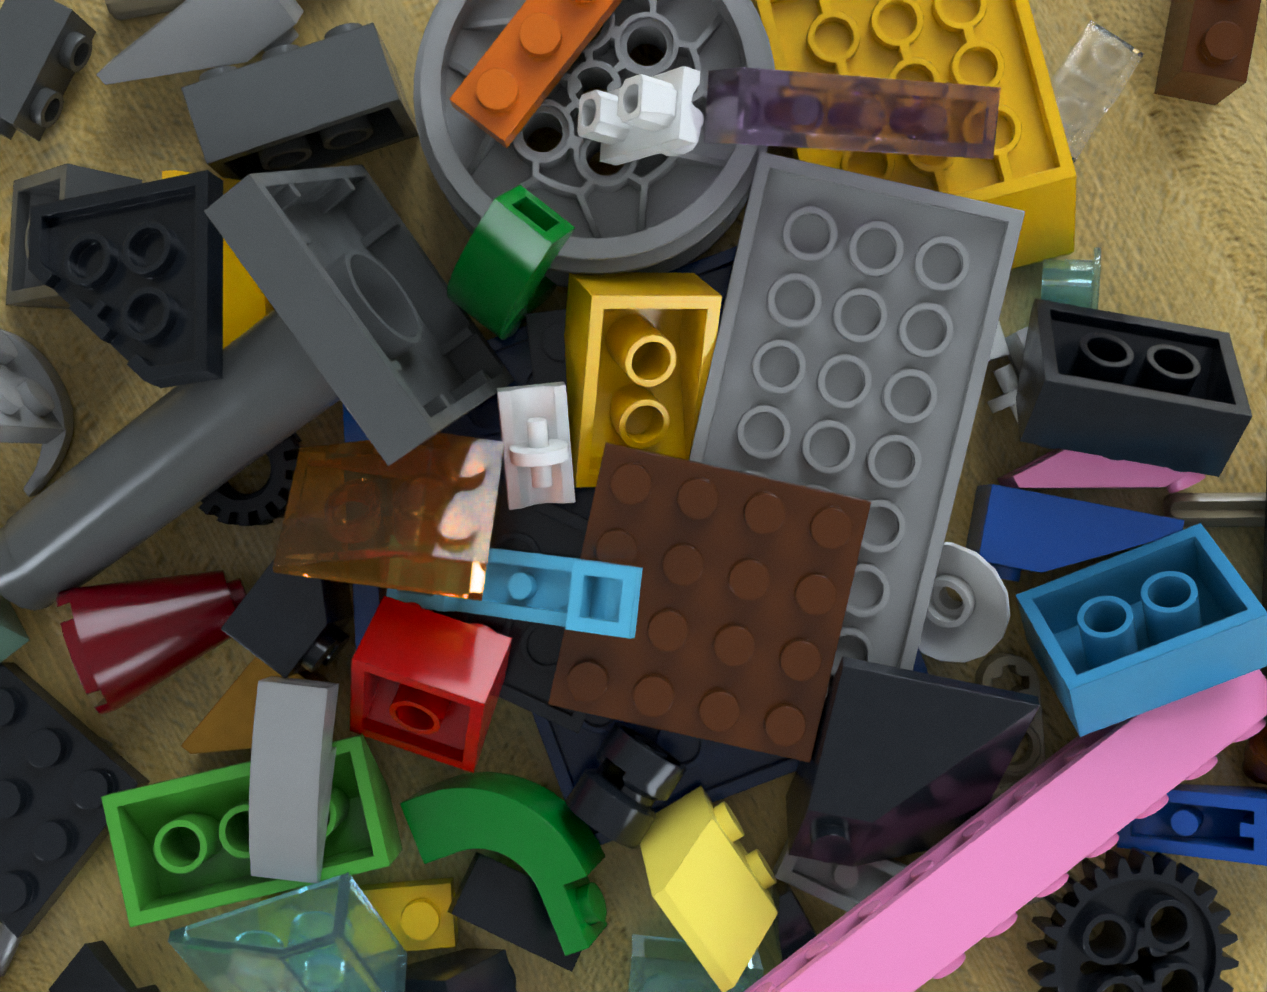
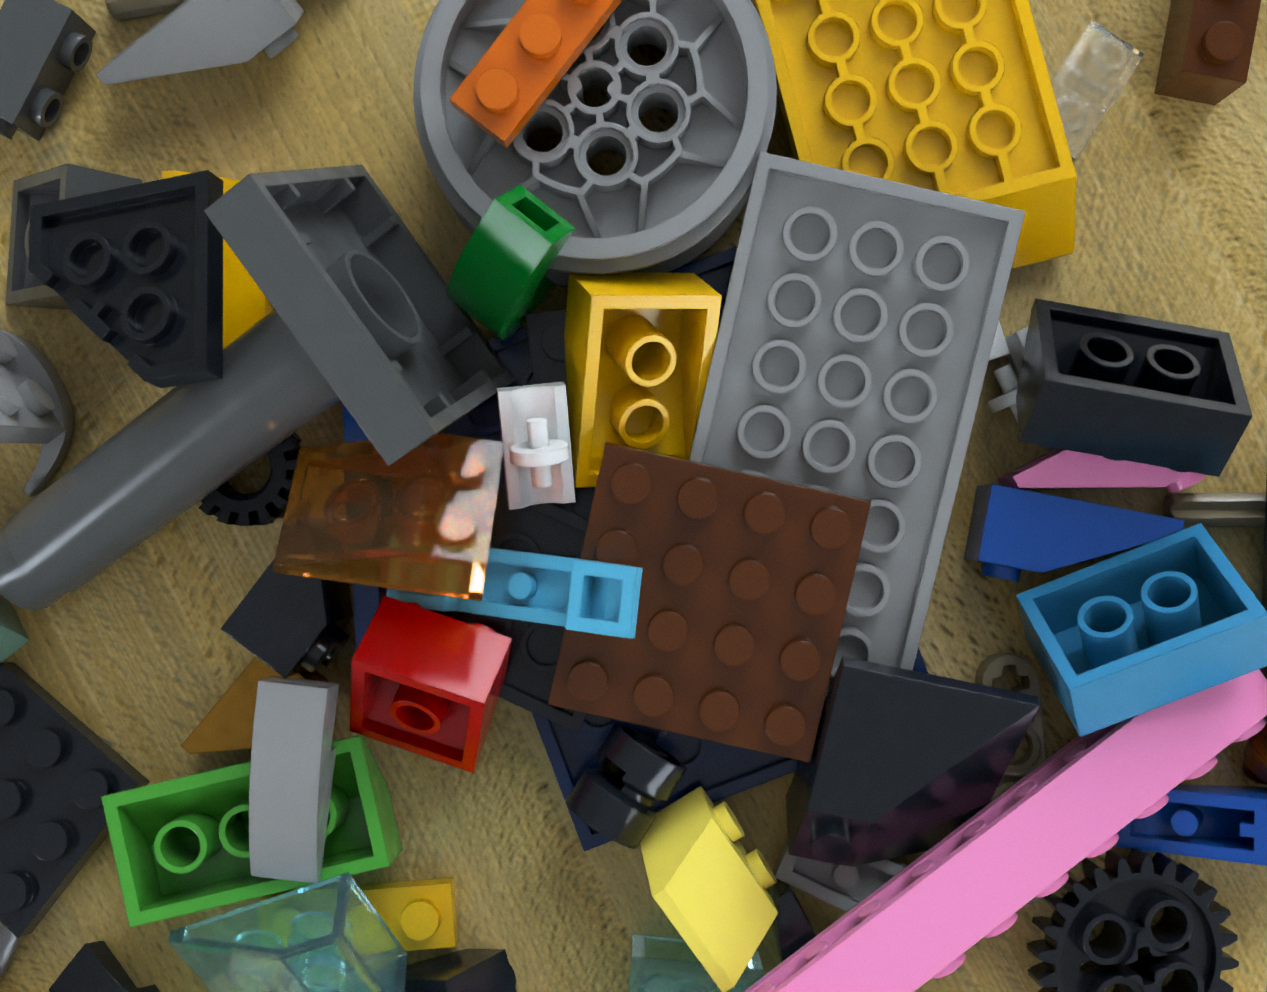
dark red cone [56,570,247,715] -> none
dark grey brick [181,23,419,180] -> none
green arch [400,772,608,956] -> none
black slope [447,852,581,972] -> none
white hips [577,66,704,166] -> none
brick [704,67,1001,159] -> none
white dish [919,542,1011,663] -> none
clear light blue piece [1041,247,1101,309] -> none

